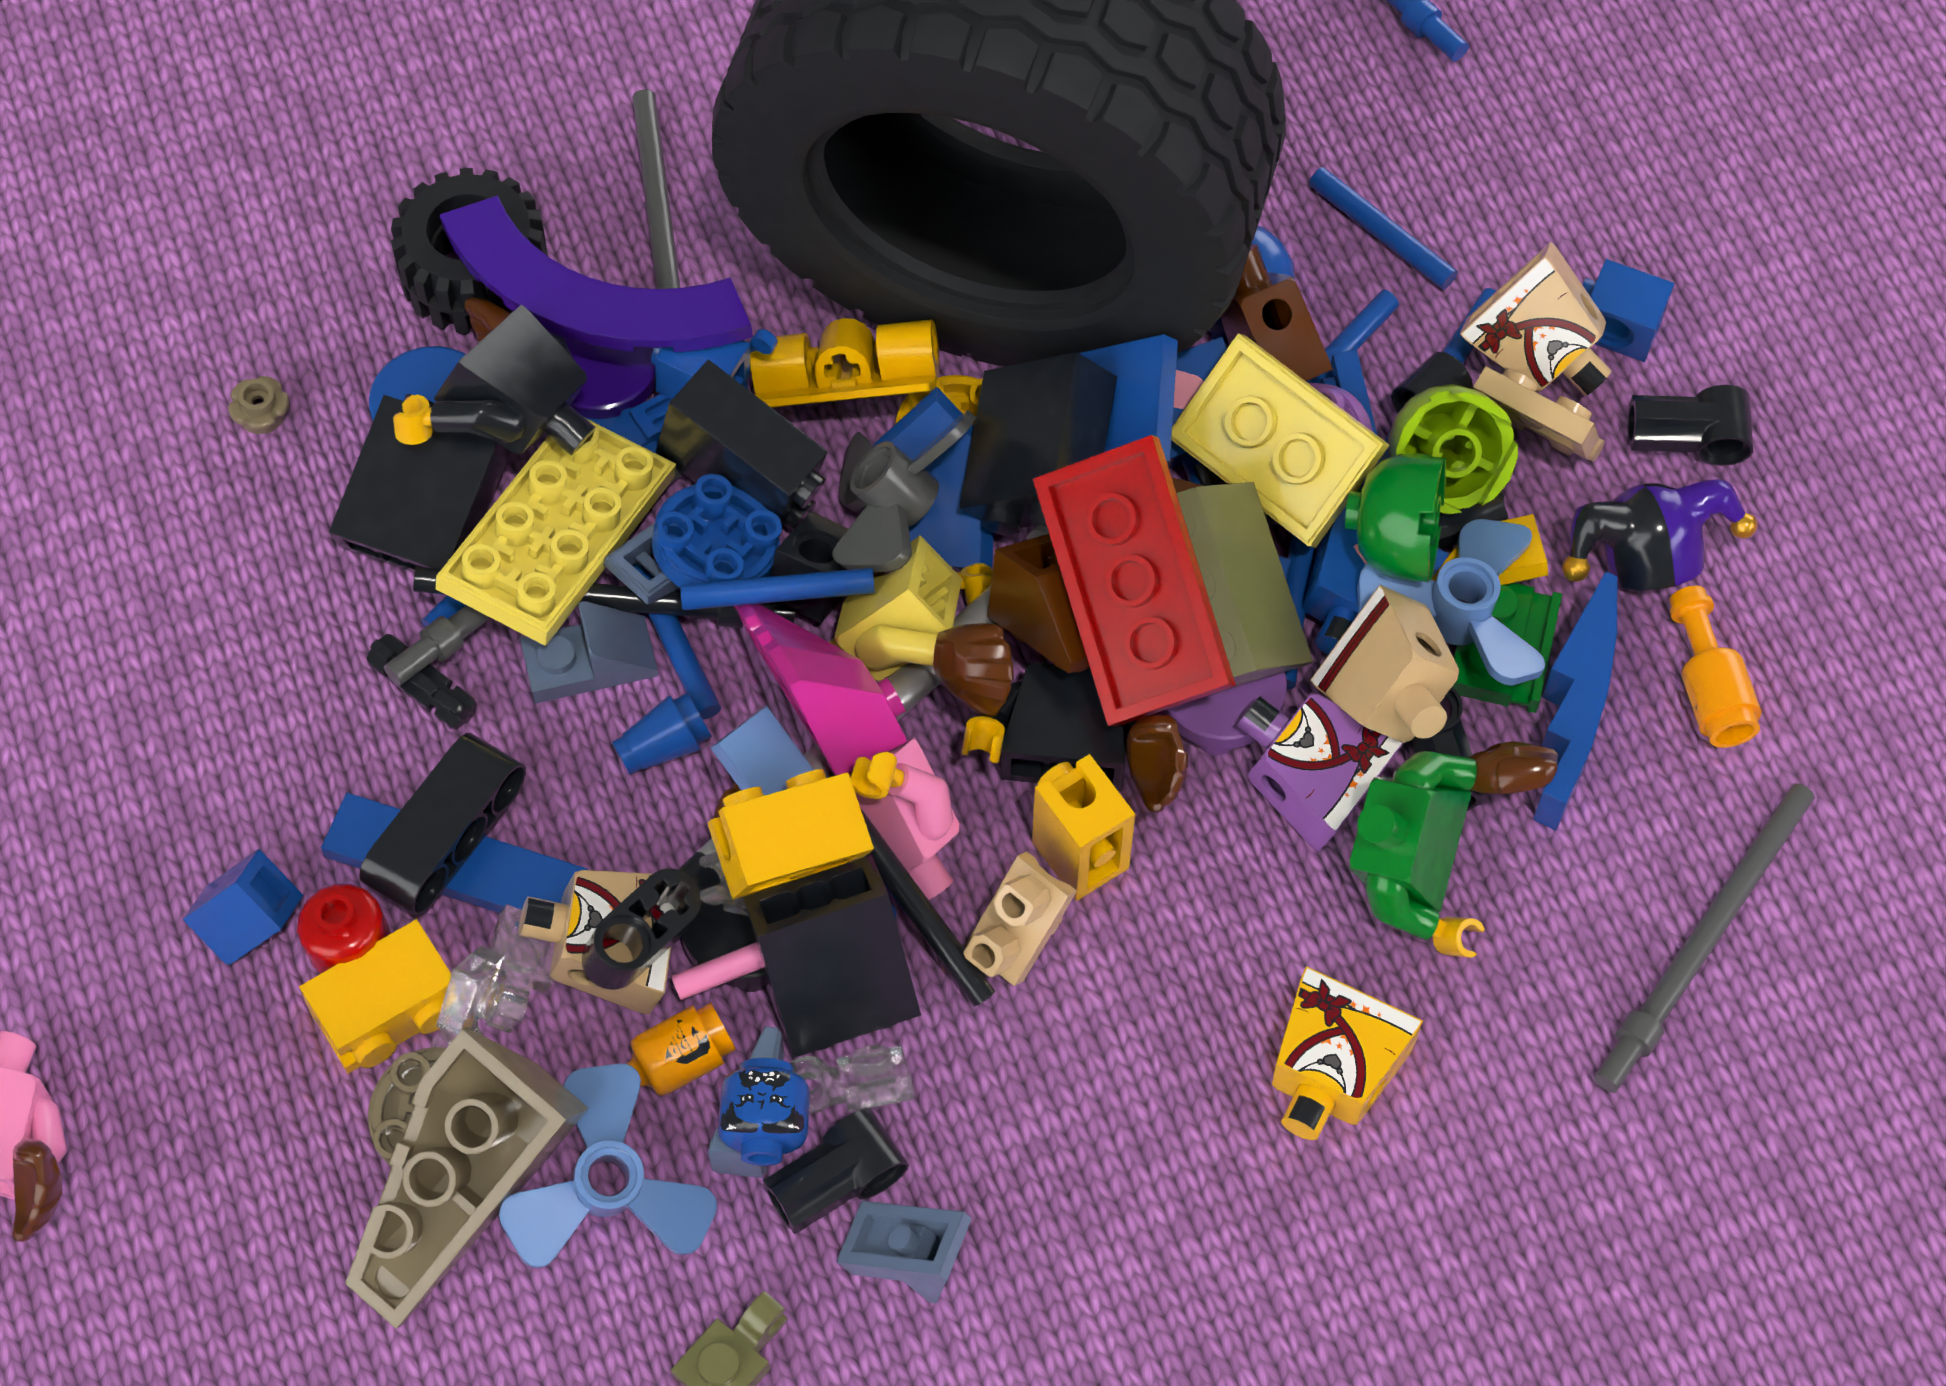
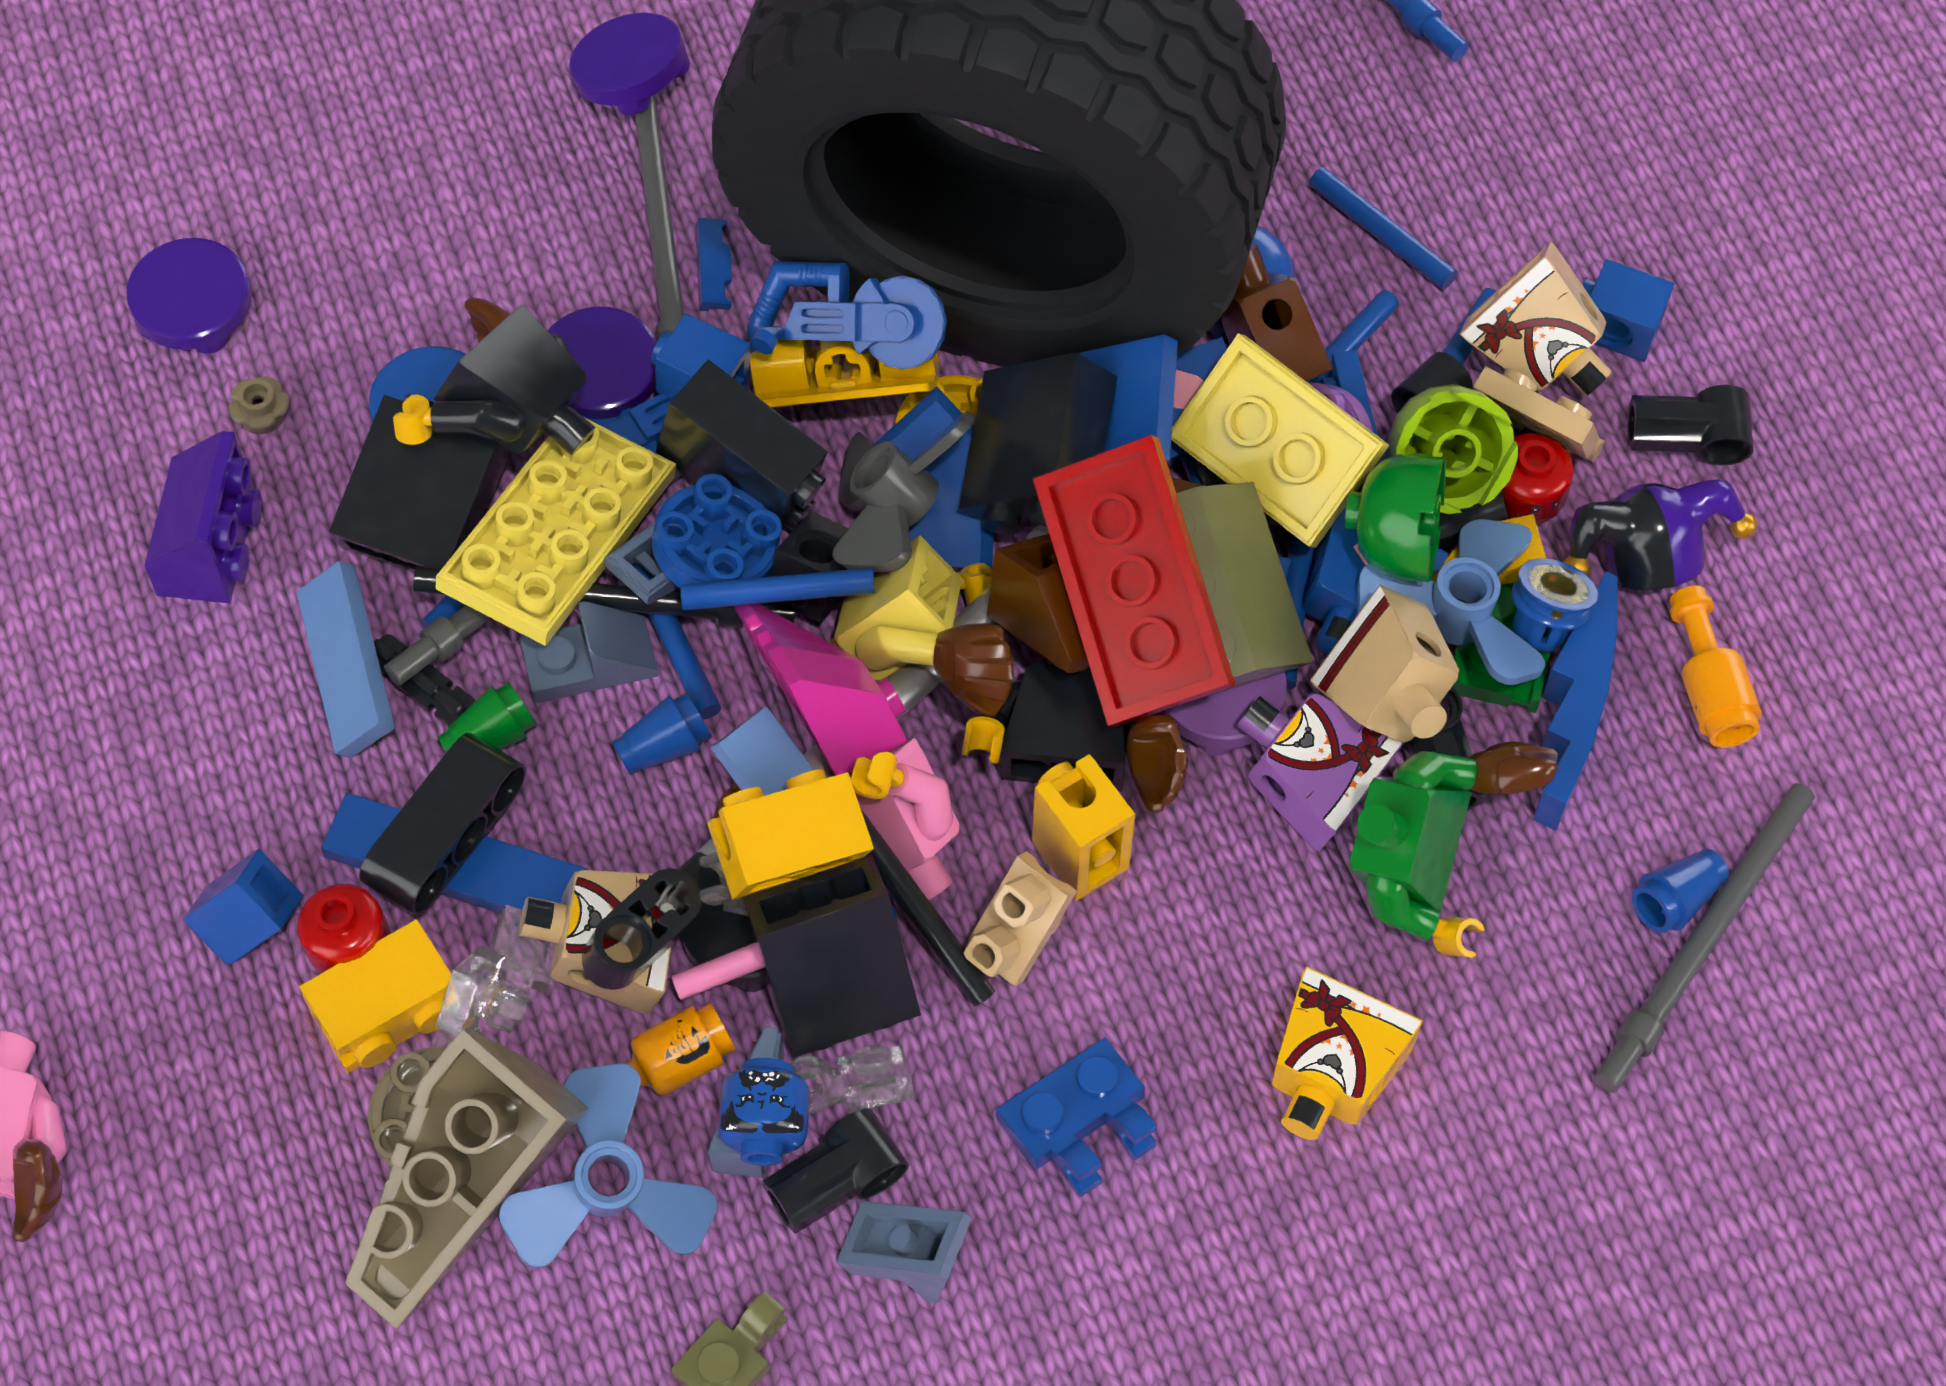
black tyre [391,168,549,334] -> none
dark purple tile [440,195,753,352] -> none
none -> dark purple tile [127,238,251,354]
none -> dark purple slope [144,431,262,604]
none -> medium blue tile [296,561,395,758]
none -> green cone [437,681,537,752]
none -> dark purple tile [569,12,691,115]
none -> blue piece [695,218,732,311]
none -> piece [747,261,947,369]
none -> blue plate [996,1037,1157,1198]
none -> red head [1501,433,1574,524]
none -> blue piece [1511,558,1598,652]
none -> blue cone [1632,848,1729,933]

